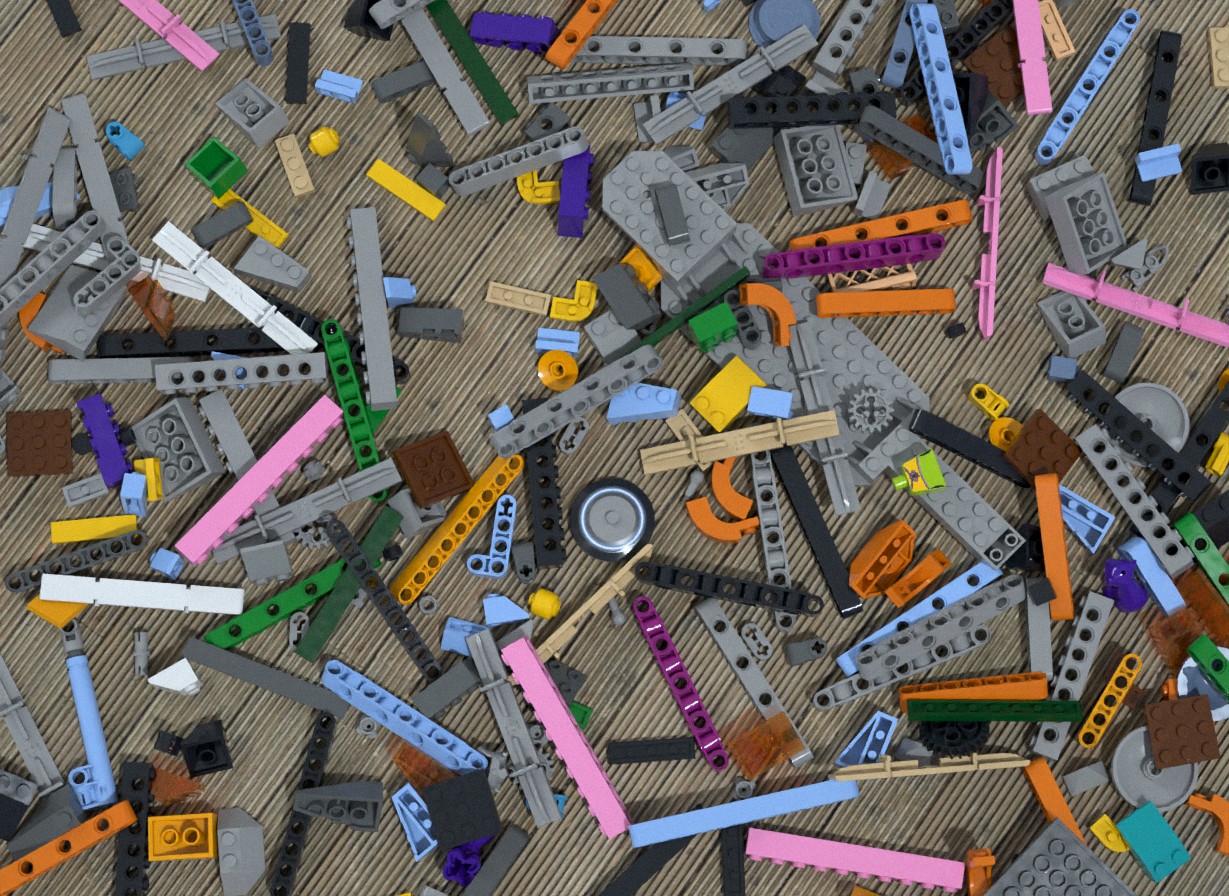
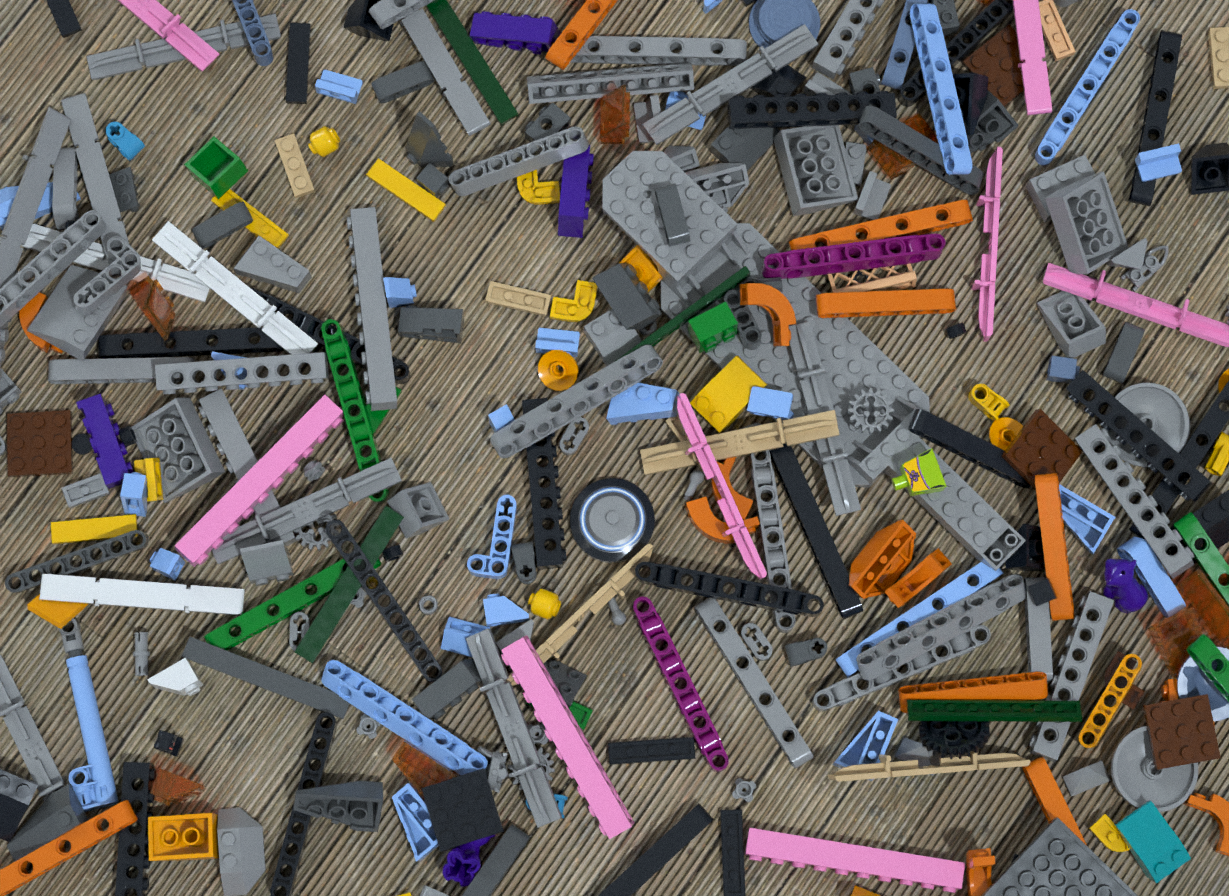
black slope [180,719,233,778] -> none
light grey slope [215,78,289,148] -> none
light orange beam [390,454,524,605] -> none
reddish brown plate [392,430,474,509] -> none
light blue beam [628,780,860,848] -> none
clear orange slope [727,711,806,781] -> none
none -> clear orange slope [600,85,630,144]
none -> bright pink piece [676,393,767,580]

